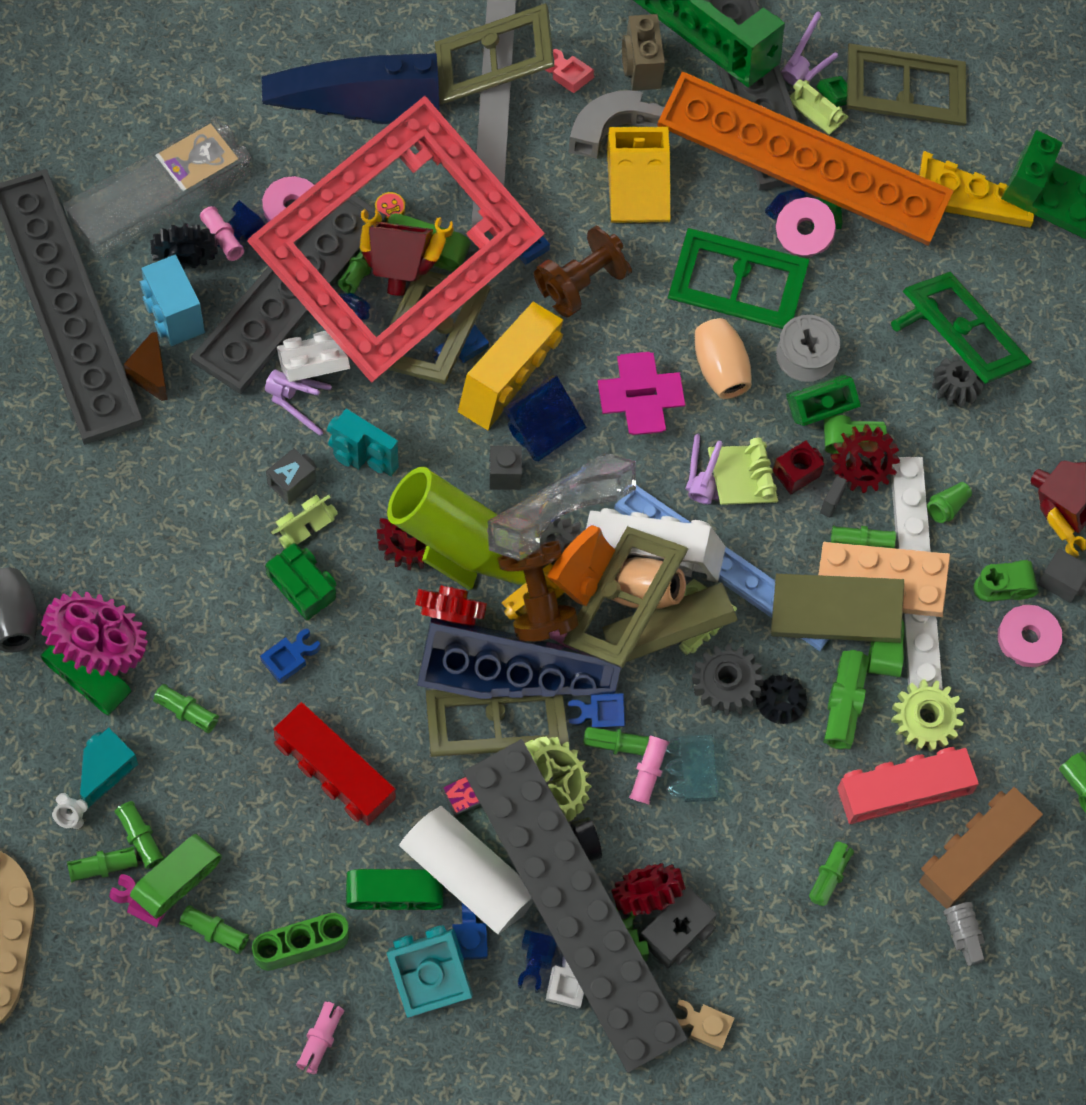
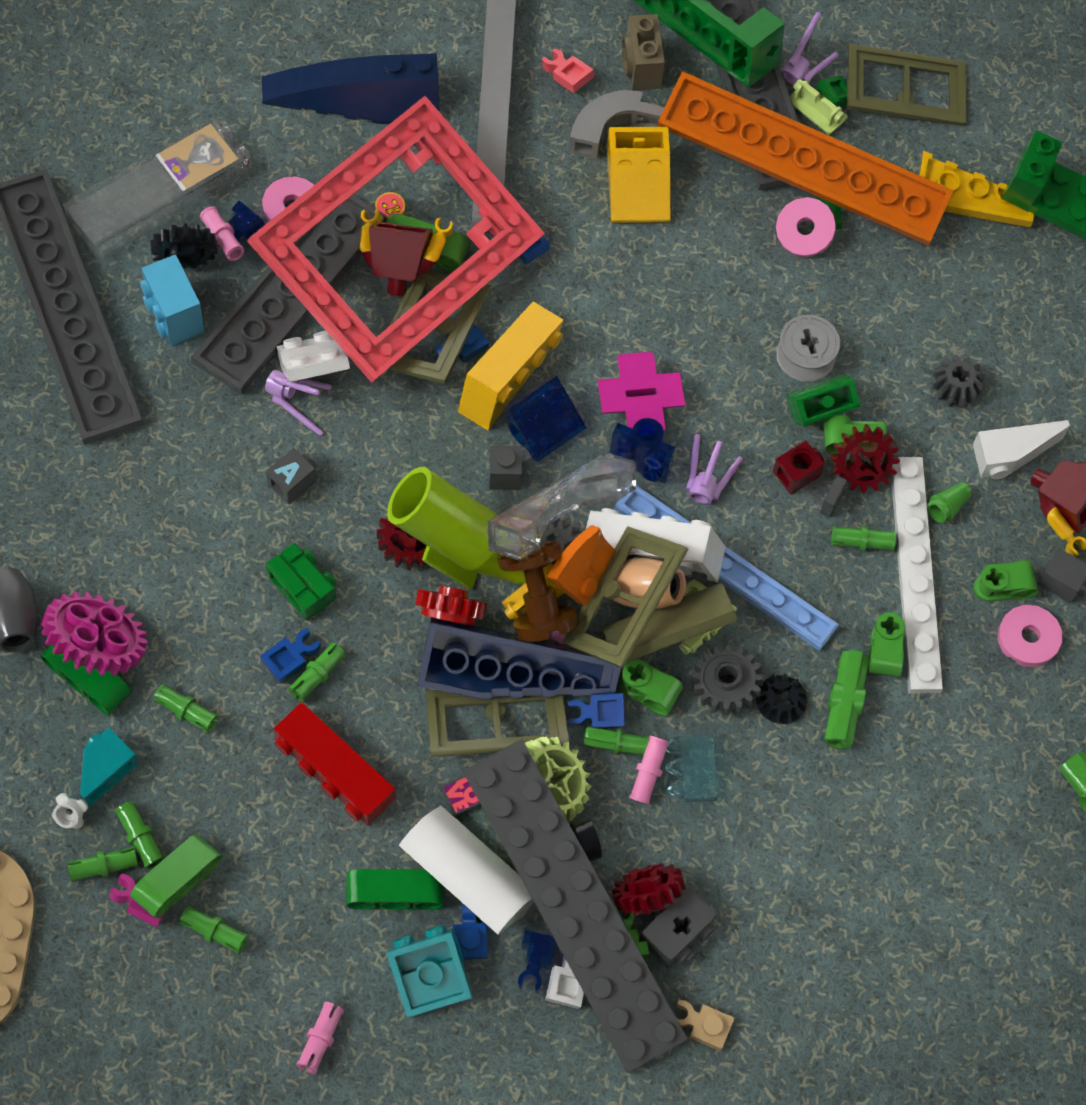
reddish brown slope [124,332,168,401] -> none
bright green beam [252,913,349,971] -> none
yellowish green hinge [271,494,338,549] -> none
teal plate [327,408,399,477] -> none
bright green axle [338,251,371,294] -> none
clear blue arm [339,293,371,320] -> none
olive door [435,3,554,105] -> none
reddish brown piece [534,225,632,318] -> none
green door [668,228,810,329] -> none
light nougat piece [695,318,752,399] -> none
yellowish green hinge [708,437,778,505] -> none
clear blue arm [765,188,807,219] -> none
olive tile [771,573,904,643] -> none
bright green axle [809,842,854,906] -> none
light nougat plate [818,542,950,617] -> none
coral brick [837,747,979,825] -> none
green bar [891,297,939,332] -> none
yellowish green gear [891,679,964,752] -> none
green door [903,272,1032,384] -> none
medium nougat brick [919,787,1043,909] -> none
light grey hinge [943,902,985,966] -> none
none -> bright green pin [288,642,346,702]
none -> clear blue plate [609,418,676,484]
none -> bright green piece [618,659,683,716]
none -> white slope [973,420,1070,479]

